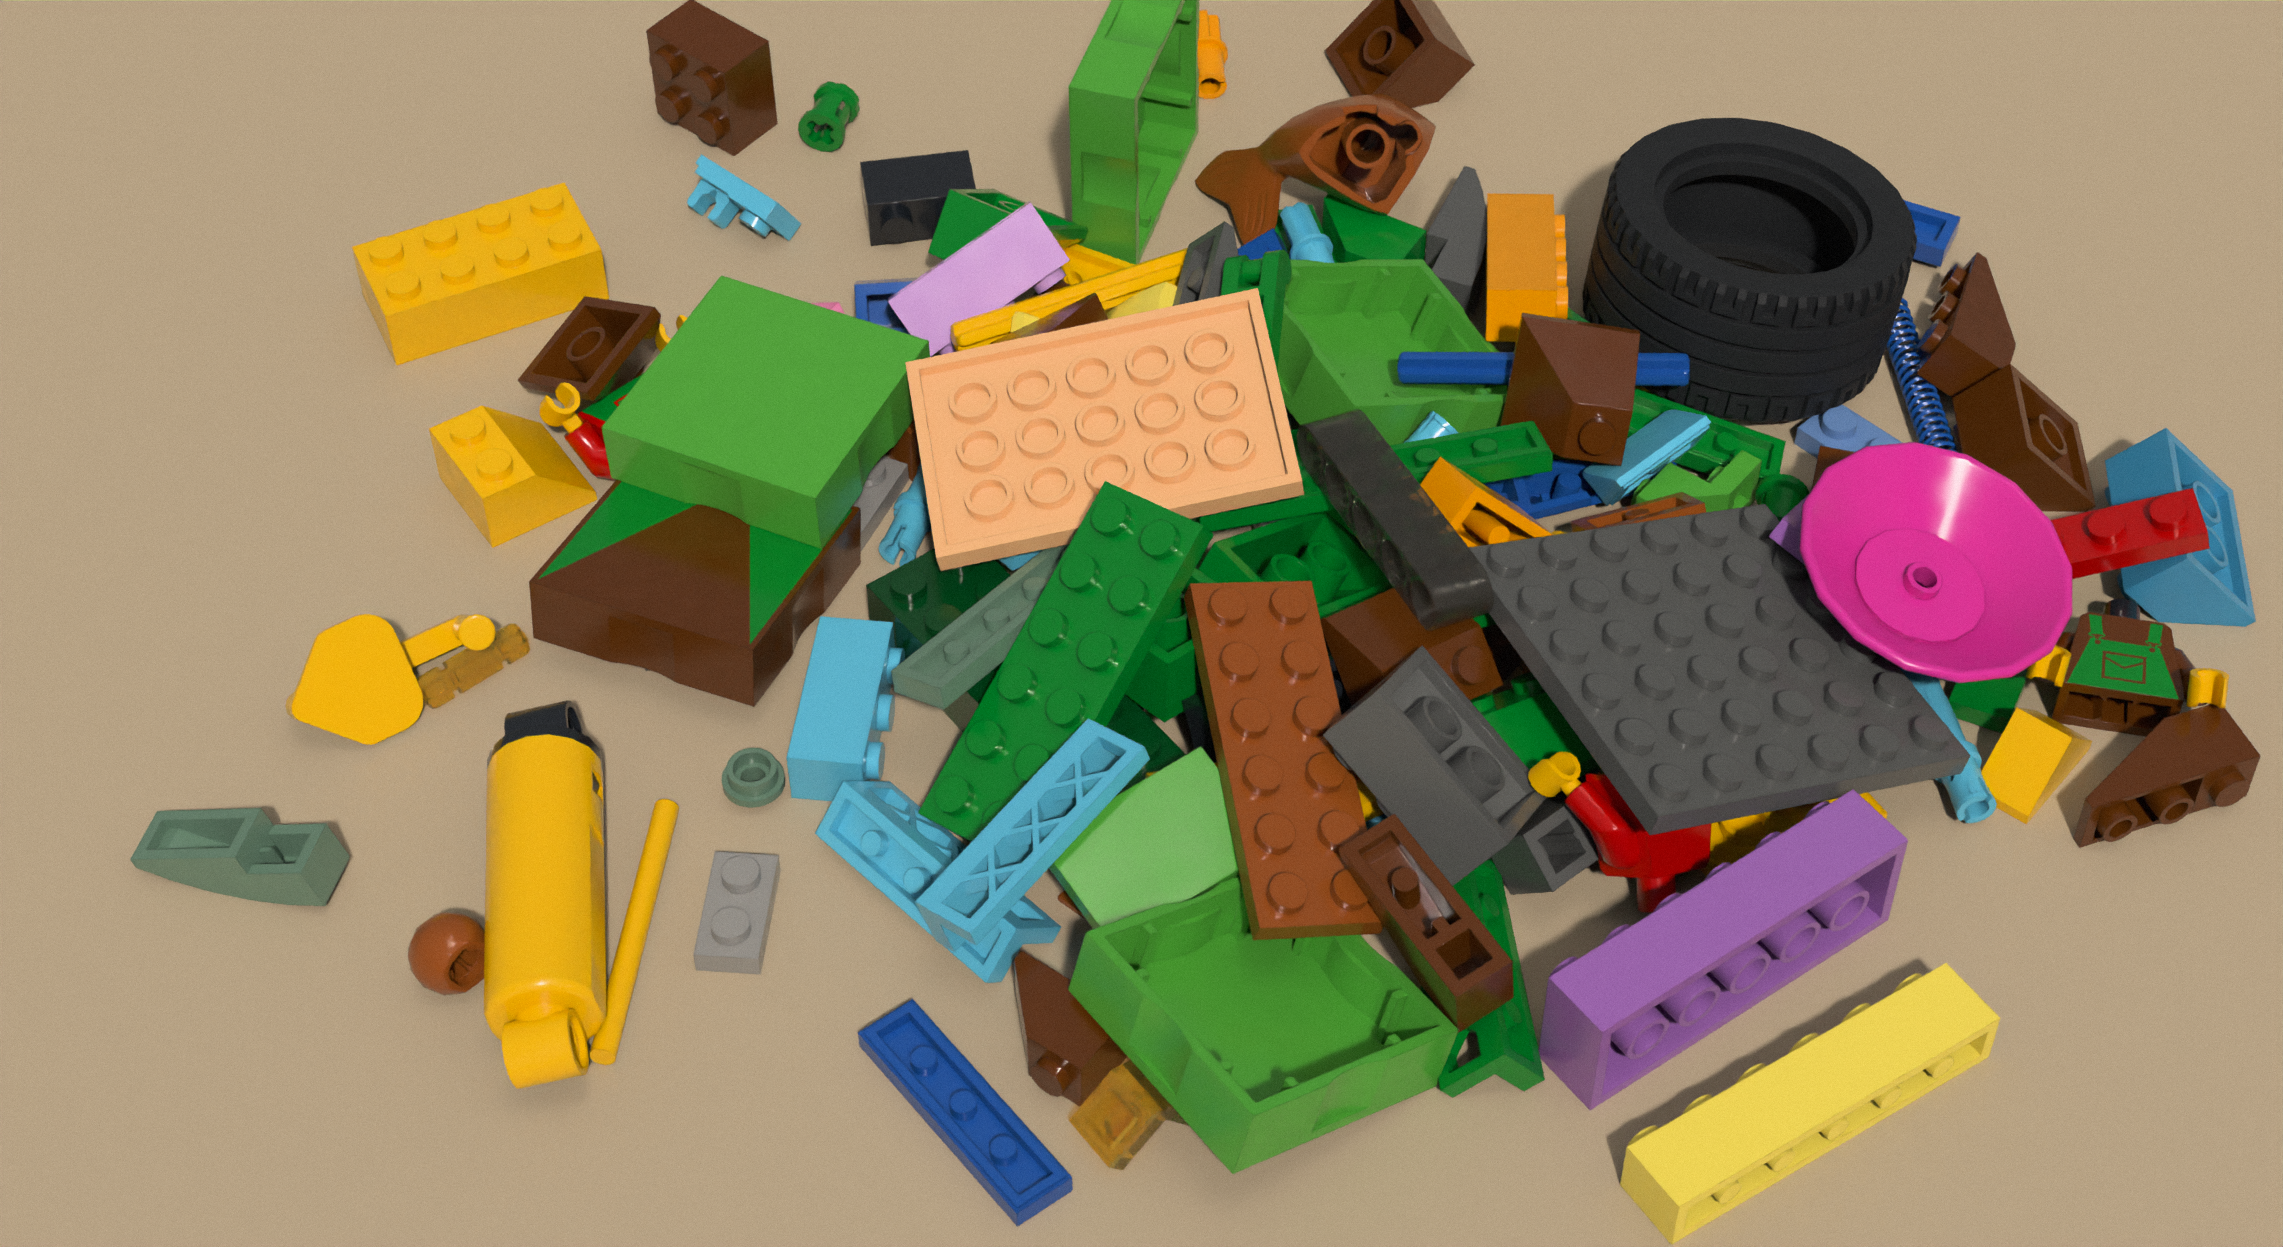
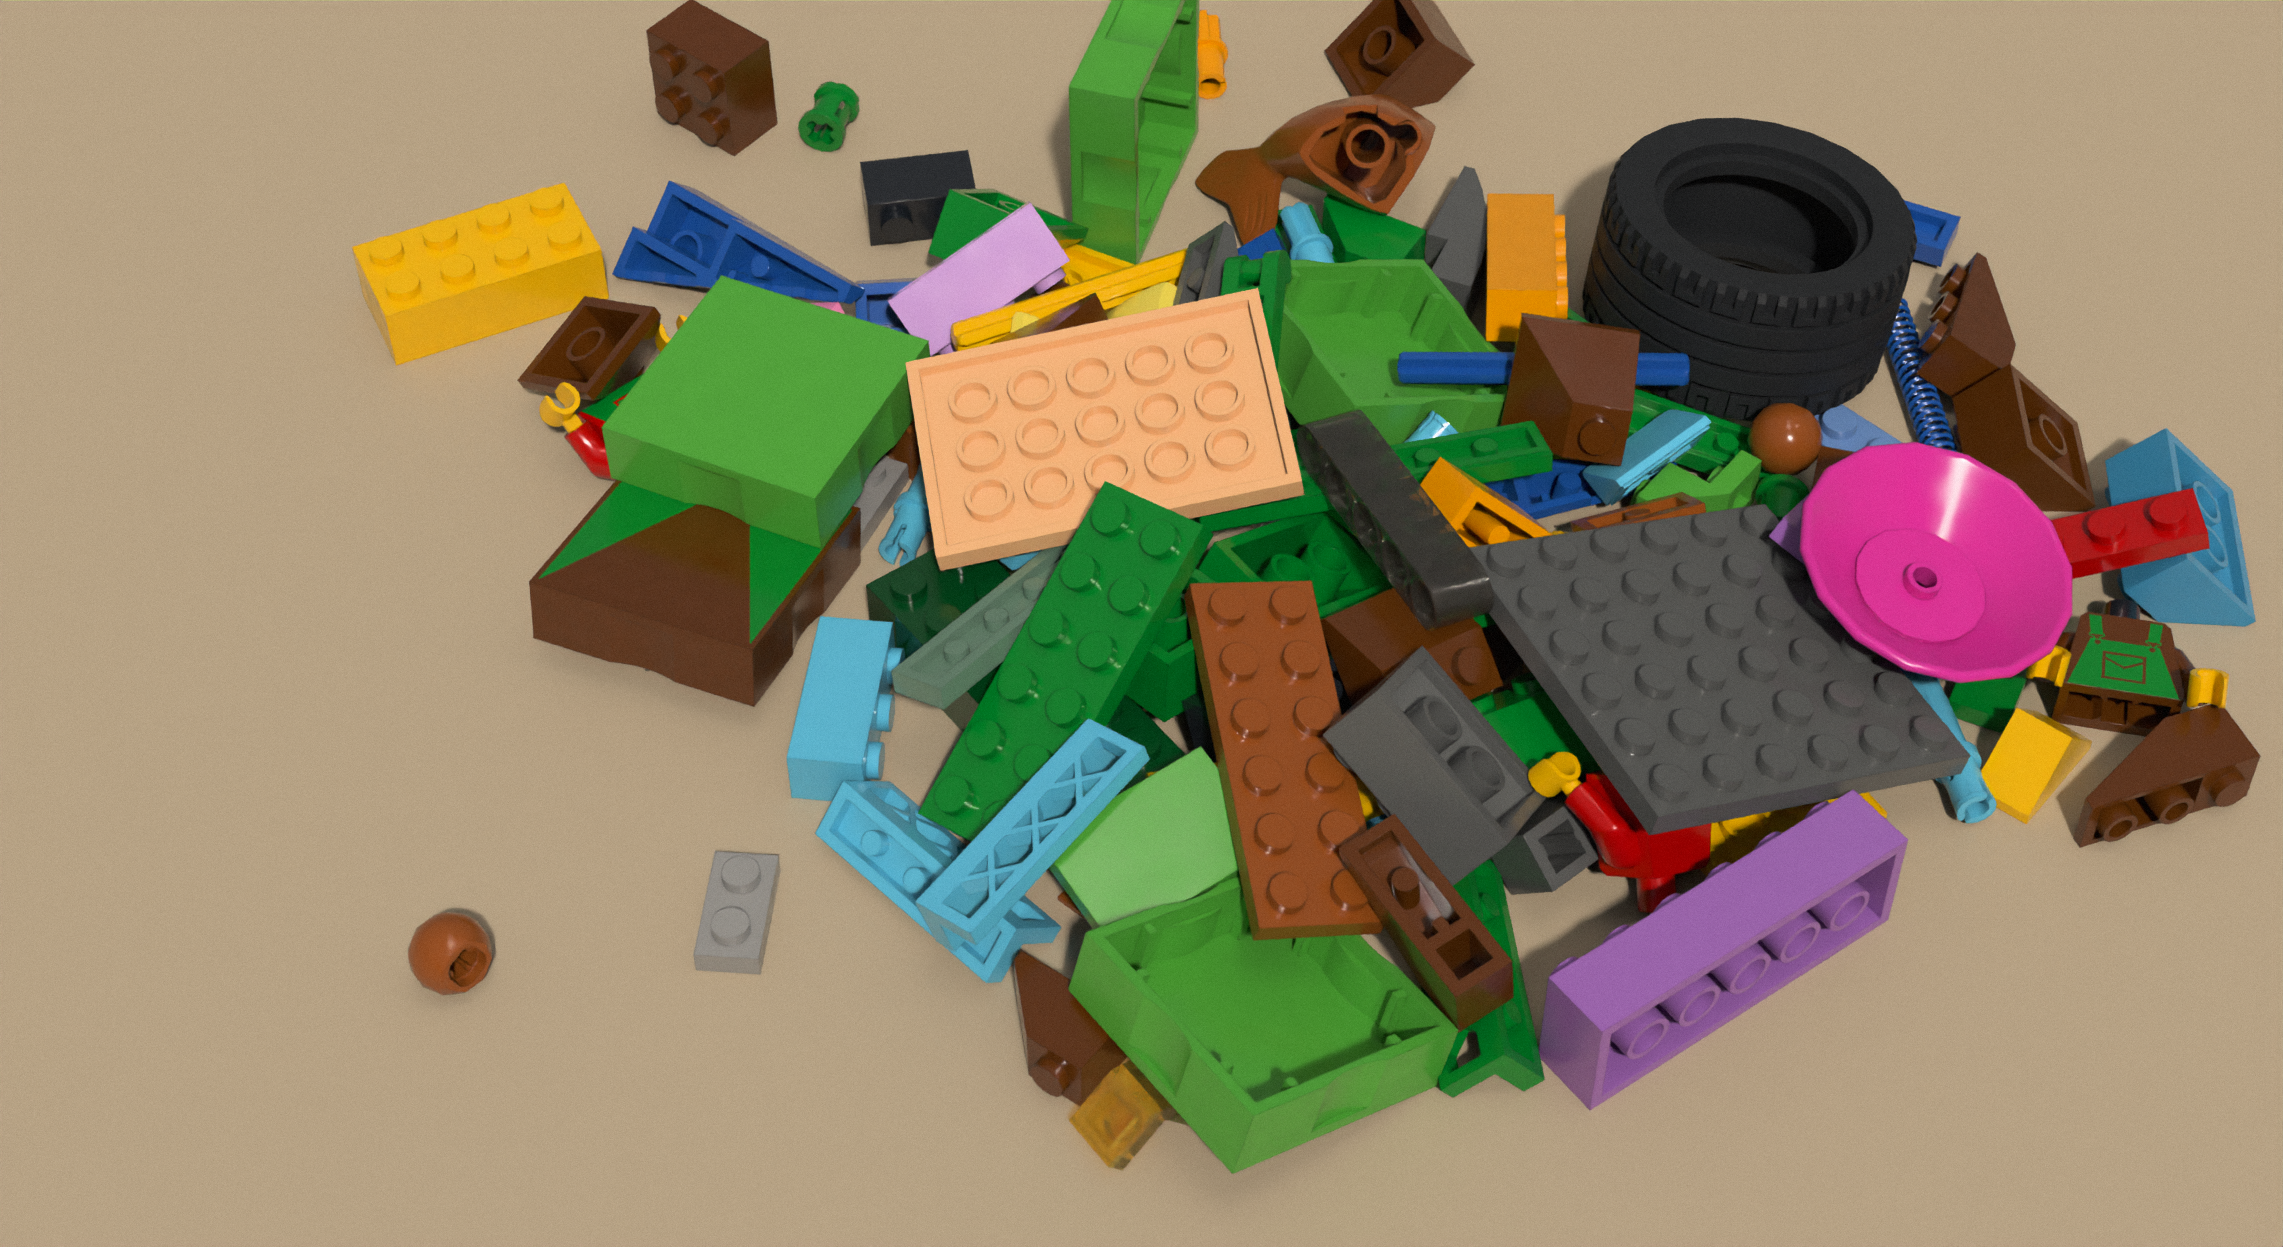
sand green slope [130,808,350,906] -> none
yellow piece [285,614,496,745] -> none
clear yellow axle [417,623,530,709] -> none
yellow slope [429,405,597,548] -> none
yellow piece [484,700,606,1089] -> none
yellow axle [589,799,679,1065] -> none
medium azure plate [687,154,802,241] -> none
sand green plate [722,748,785,808] -> none
blue tile [858,999,1073,1227] -> none
light yellow brick [1620,963,2001,1245] -> none
none -> blue wedge [612,180,865,304]
none -> dark orange piece [1747,403,1823,475]

